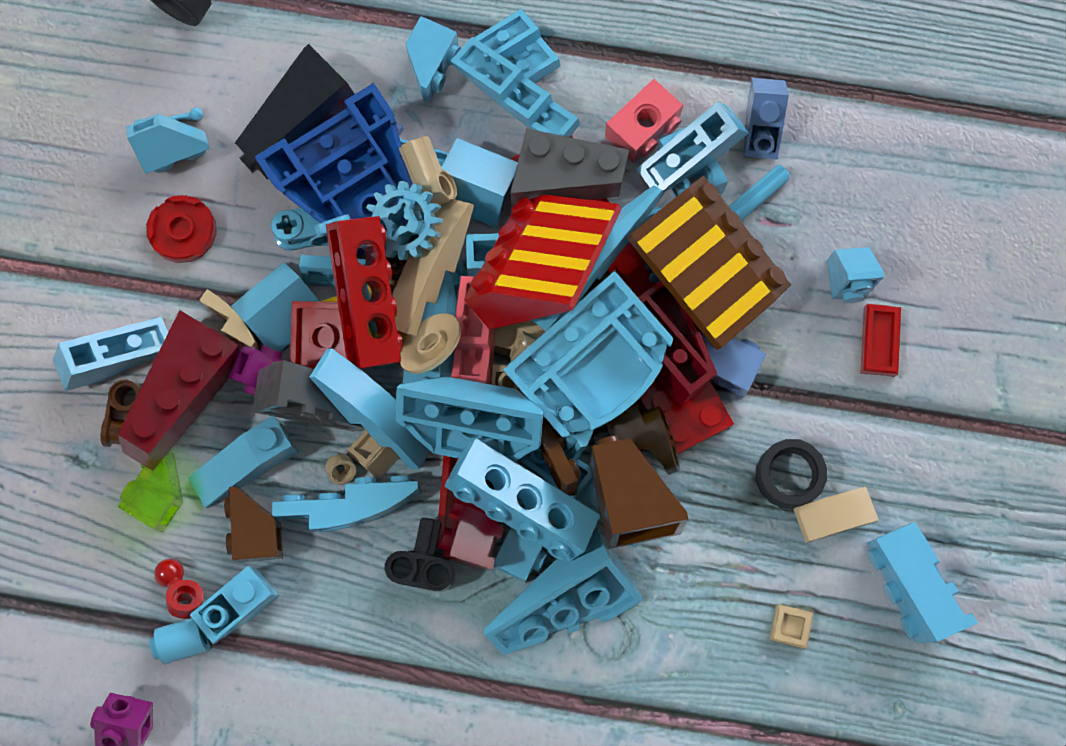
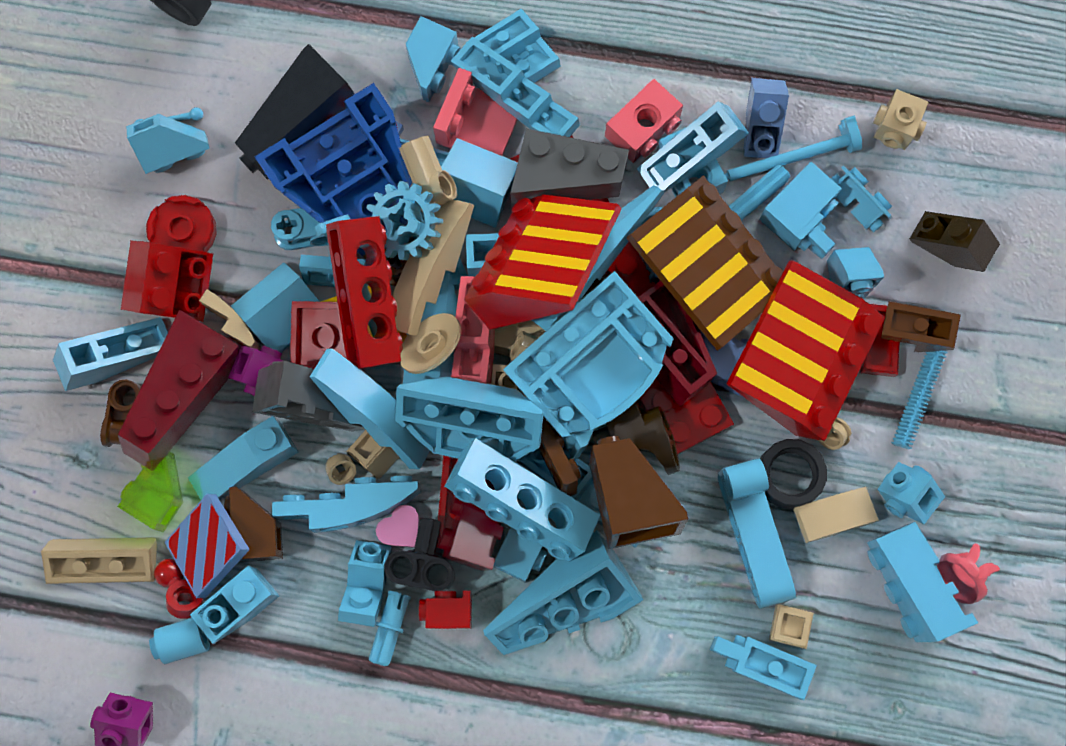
none -> tan slope [41,537,157,584]
none -> red slope [120,240,214,322]
none -> medium blue tile [165,494,250,598]
none -> medium azure slope [338,540,392,627]
none -> medium azure axle [369,591,411,666]
none -> bright pink tile [376,505,420,548]
none -> red brick [419,590,472,629]
none -> coral bracket [433,68,518,156]
none -> medium azure hinge [710,635,817,700]
none -> medium azure beam [718,458,796,609]
none -> medium azure piece [725,115,862,181]
none -> red slope [726,260,885,441]
none -> medium azure hinge [759,162,842,259]
none -> tan plate [818,417,852,450]
none -> medium azure hinge [831,165,892,233]
none -> tan brick [873,89,928,150]
none -> medium azure brick [877,462,945,524]
none -> reddish brown slope [881,301,961,352]
none -> medium azure axle [891,351,948,449]
none -> dark brown slope [909,211,1000,272]
none -> coral piece [936,543,1000,604]

